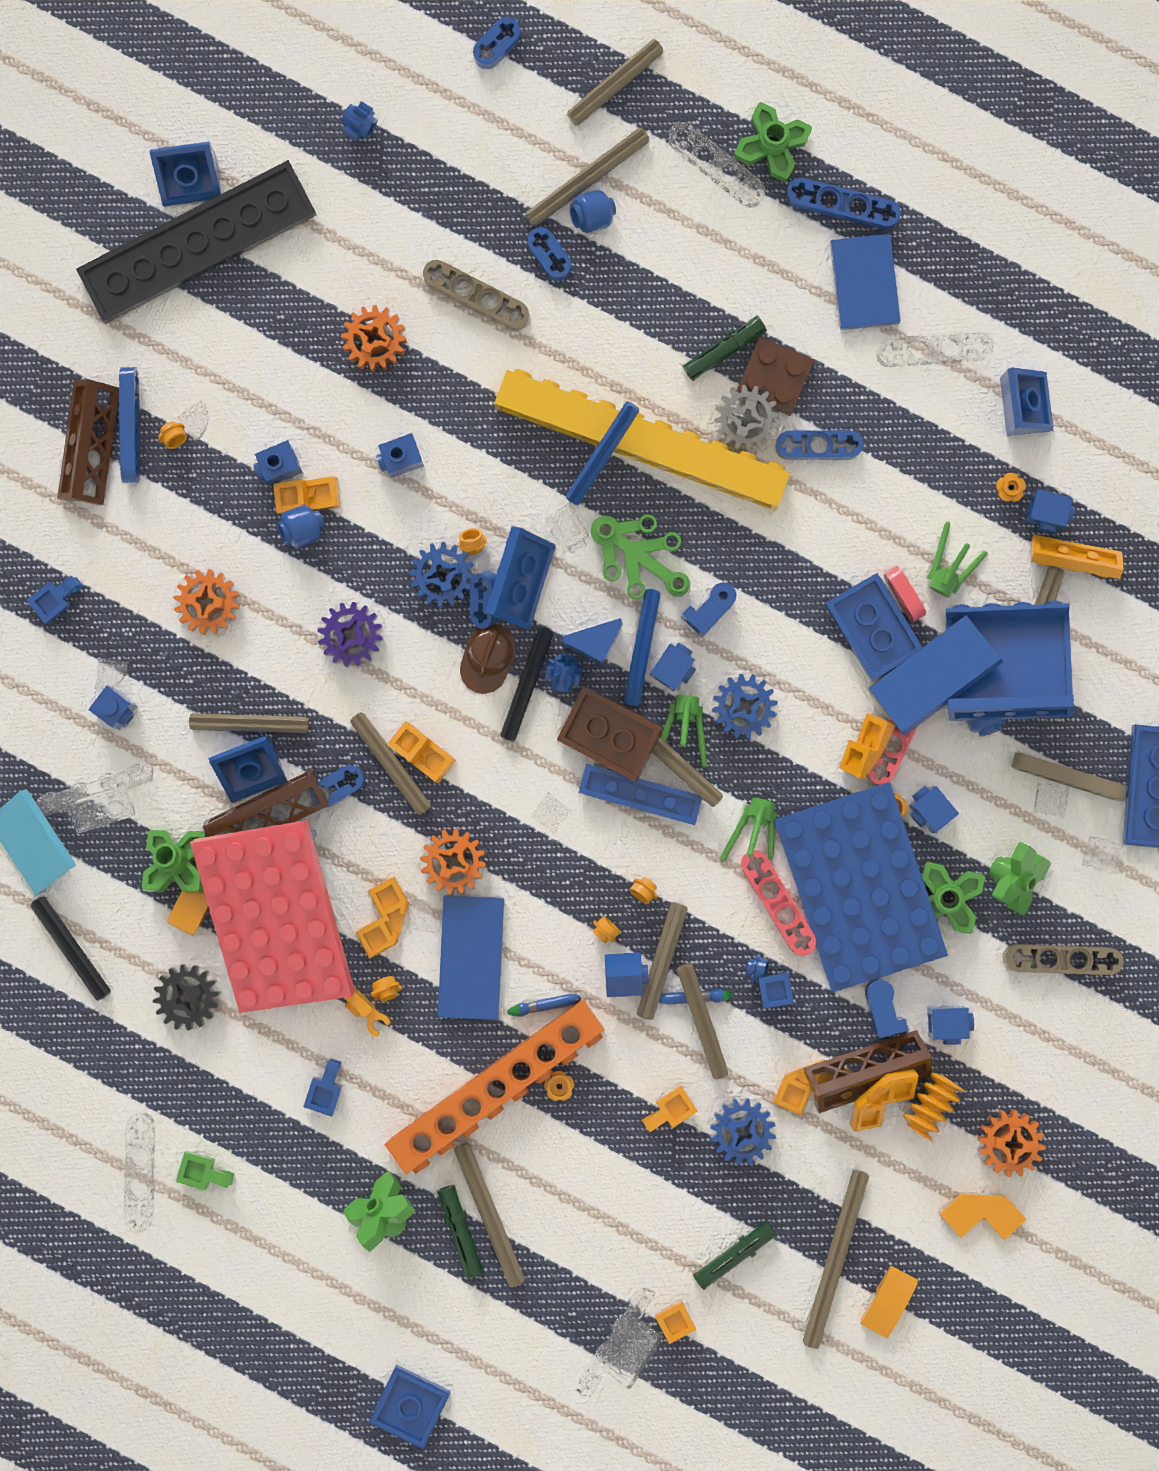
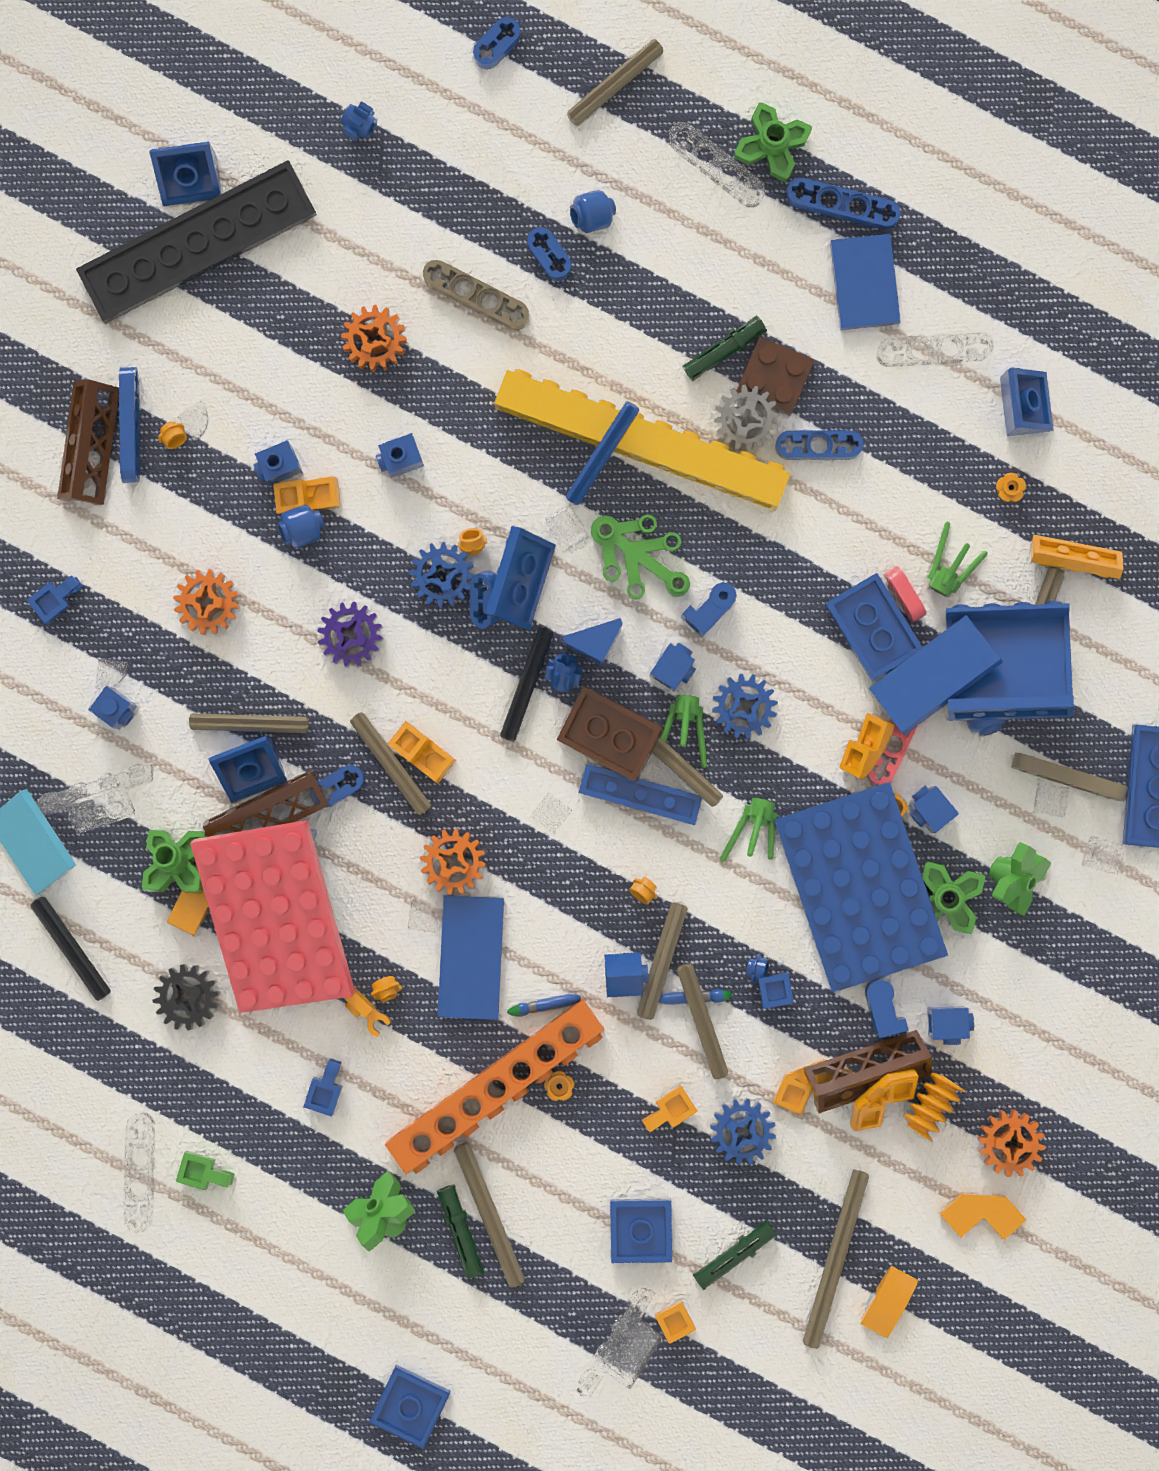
light orange tile [355,876,409,959] -> none
reddish brown piece [460,624,516,694] -> none
dark tan axle [525,128,649,227] -> none
light orange plate [593,916,621,944] -> none
blue axle [624,589,661,707] -> none
coral beam [741,850,816,956] -> none
dark tan beam [1003,944,1124,975] -> none
blue brick [1025,489,1075,534] -> none
none -> blue plate [610,1199,672,1263]

